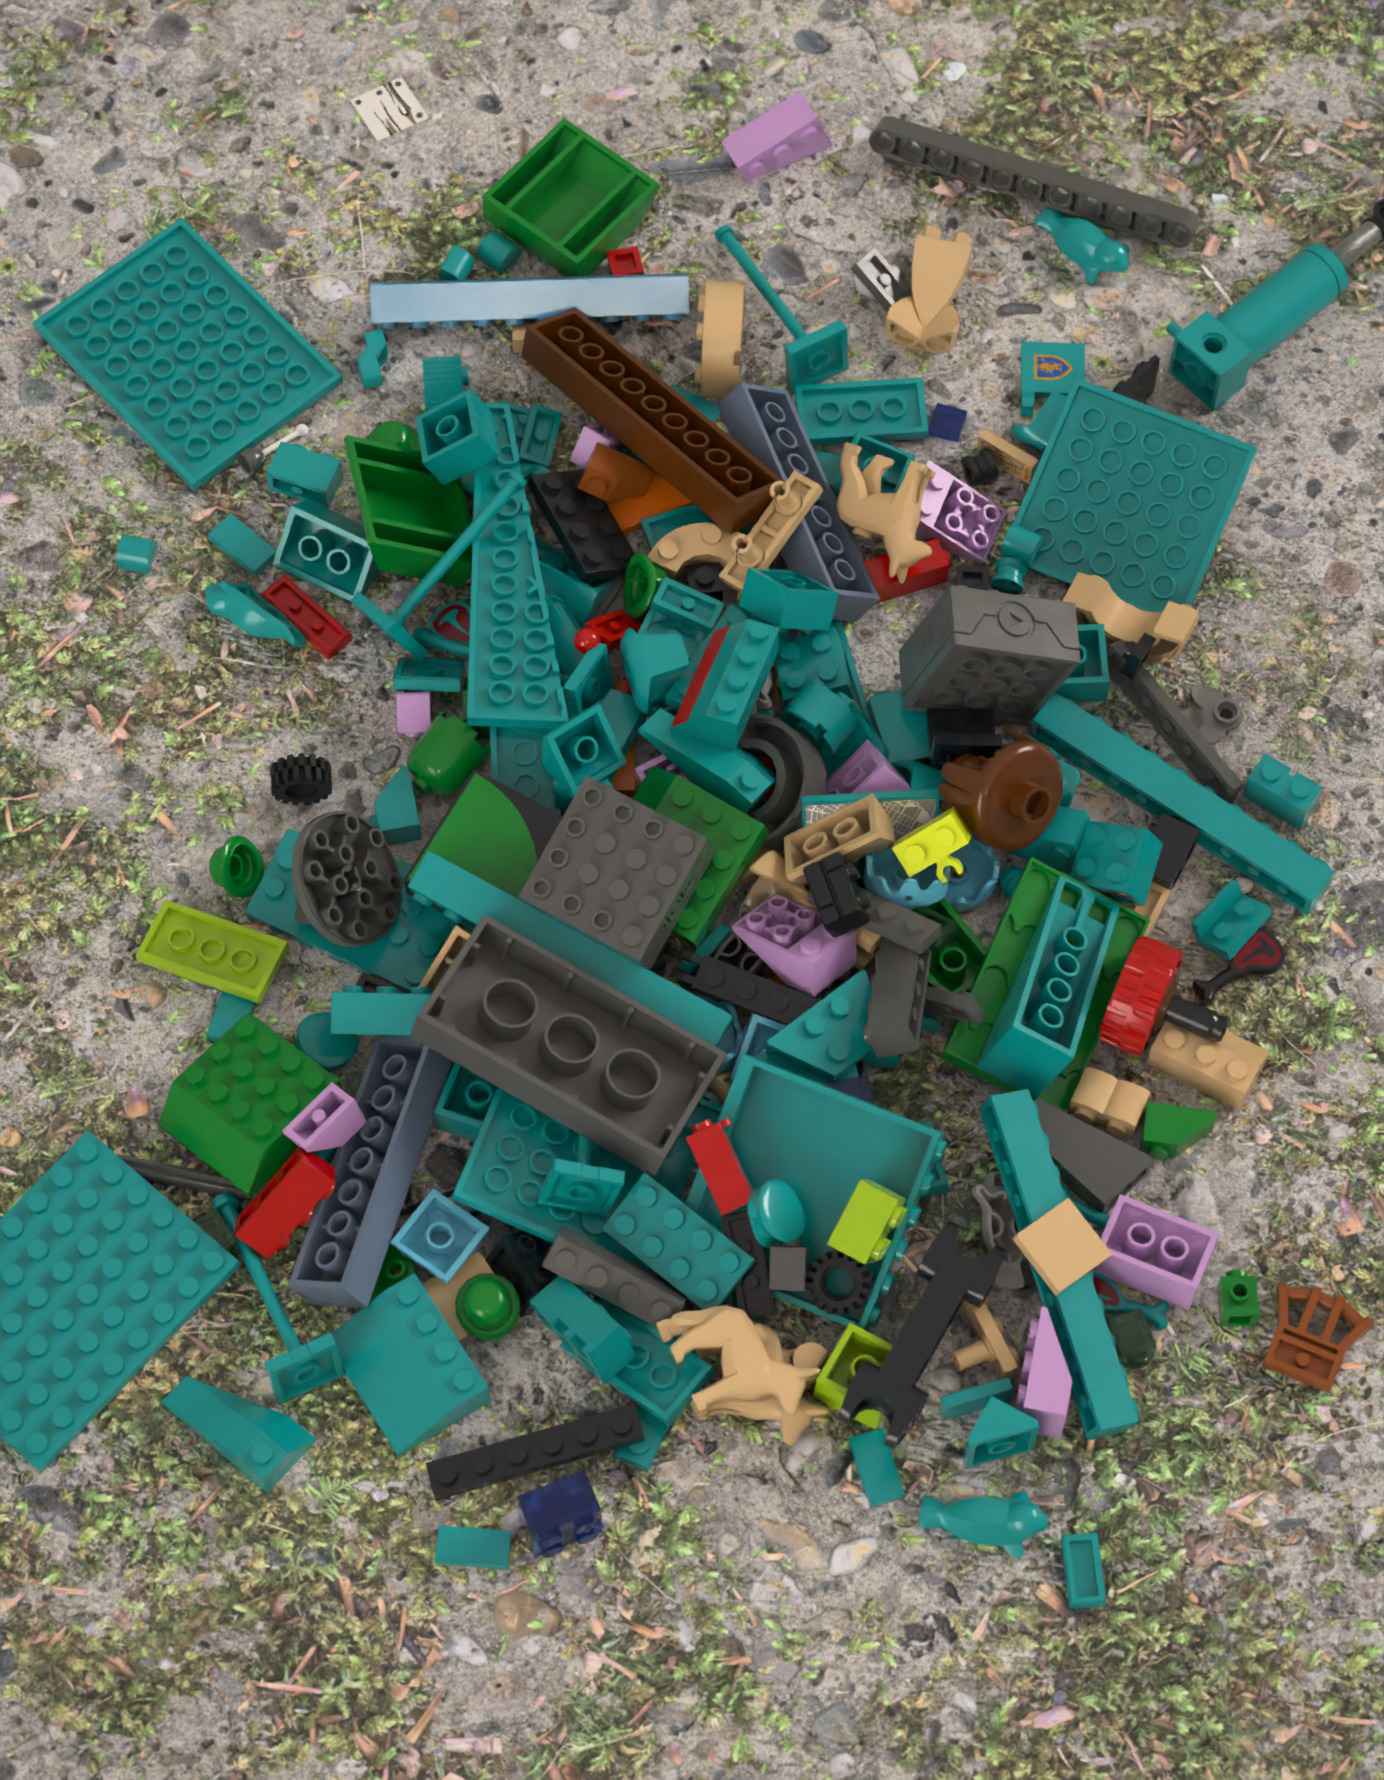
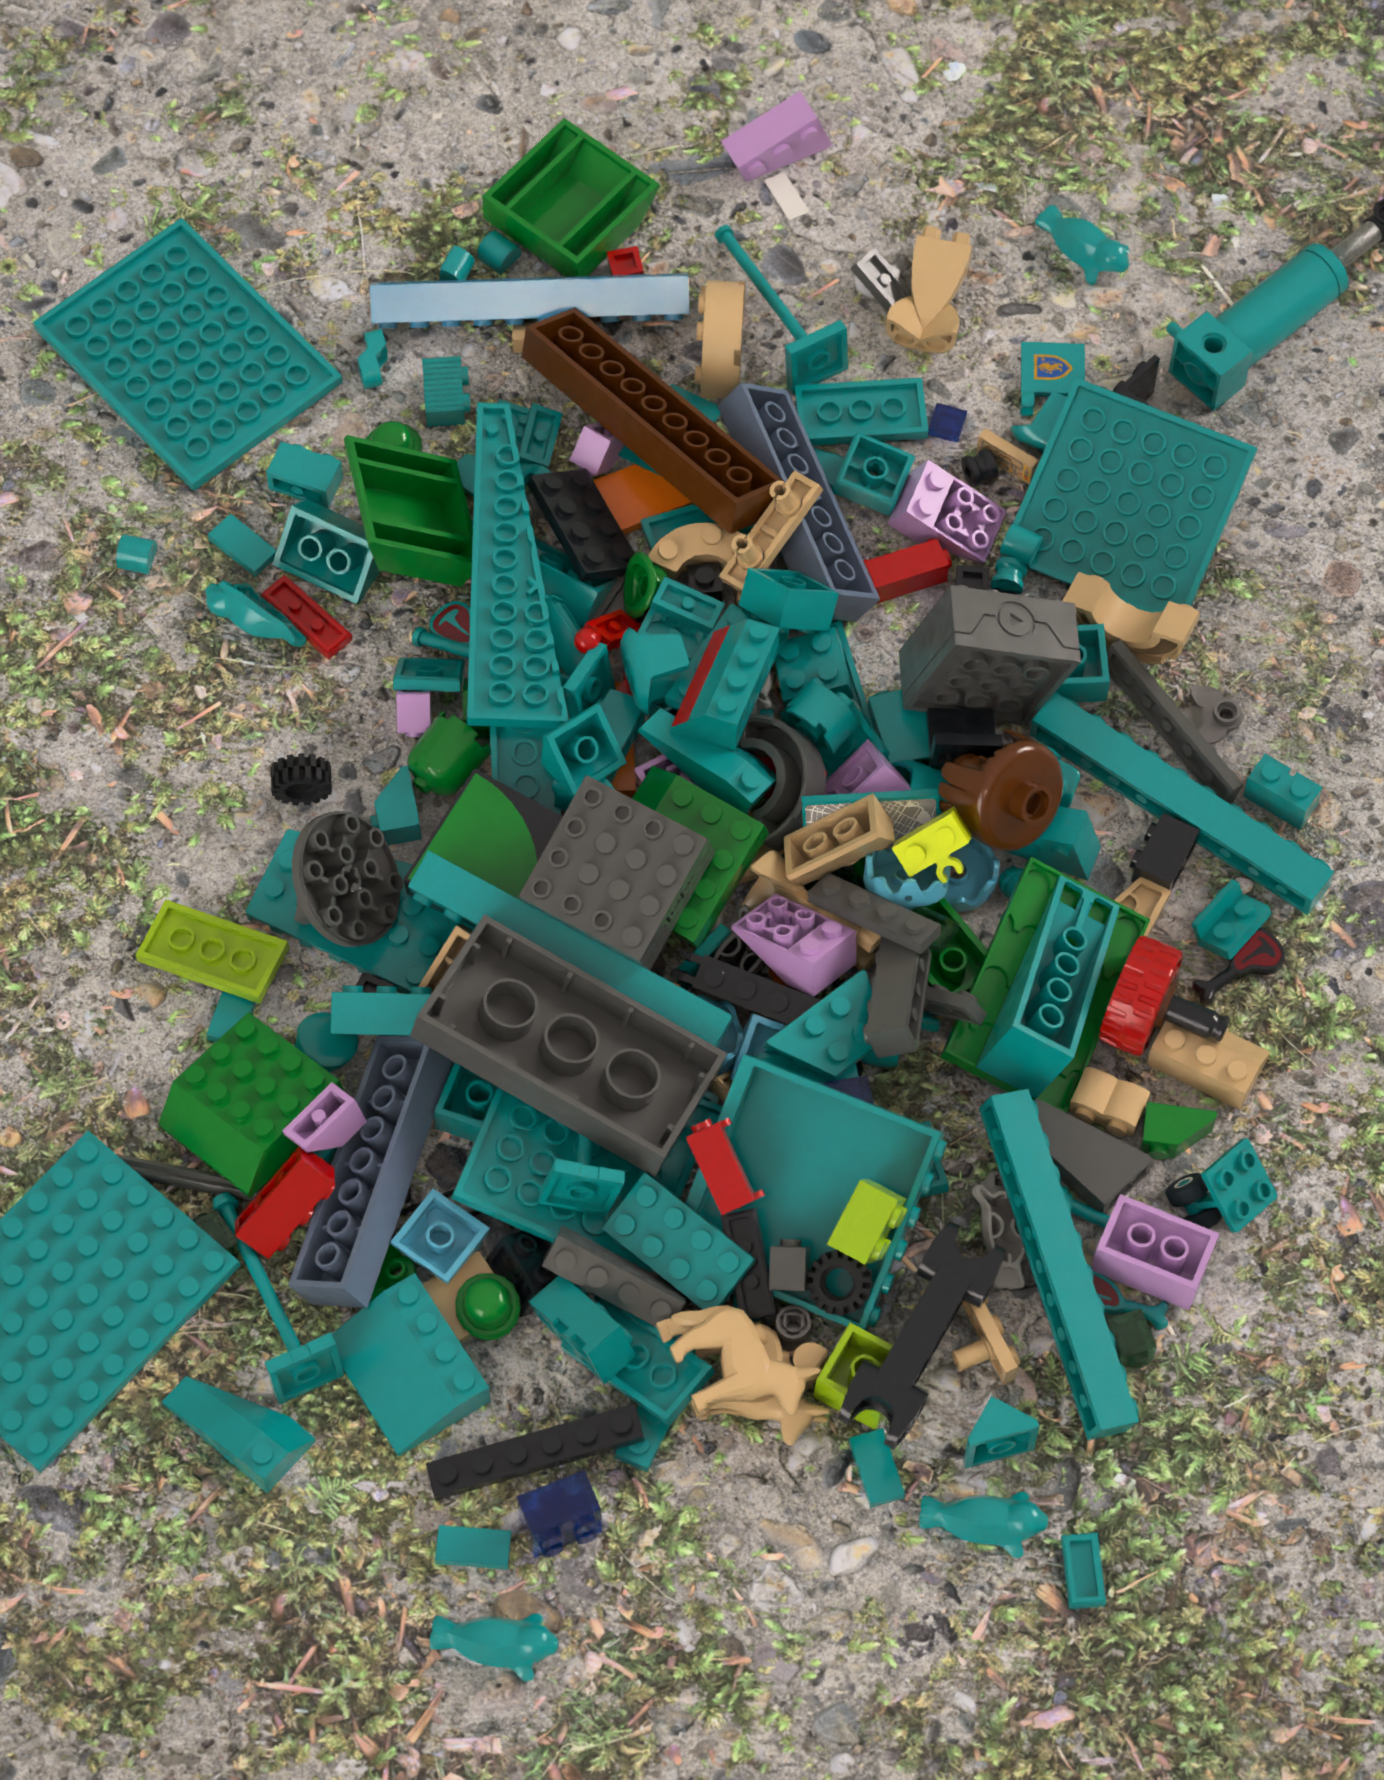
green hat [209,835,264,898] -> none
dark grey hinge [237,424,308,476] -> none
white sticker [350,77,429,142] -> none
teal tile [350,470,528,662] -> none
teal brick [415,388,499,486] -> none
dark orange slope [577,442,656,501] -> none
teal piece [748,1179,805,1248] -> none
black brick [803,852,872,938] -> none
tan animal [836,442,936,584] -> none
dark grey beam [869,116,1199,248] -> none
teal tile [939,1377,1013,1421] -> none
tan tile [1012,1198,1112,1296] -> none
lavender slope [1015,1306,1073,1439] -> none
teal piece [1070,820,1163,907] -> none
black plate [1121,633,1156,679] -> none
green brick [1217,1269,1260,1326] -> none
dark orange plate [1262,1283,1374,1393] -> none
none -> teal animal [430,1613,559,1681]
none -> white sticker [764,172,810,221]
none -> flat silver wheel [775,1305,811,1351]
none -> teal plate [1166,1138,1278,1233]

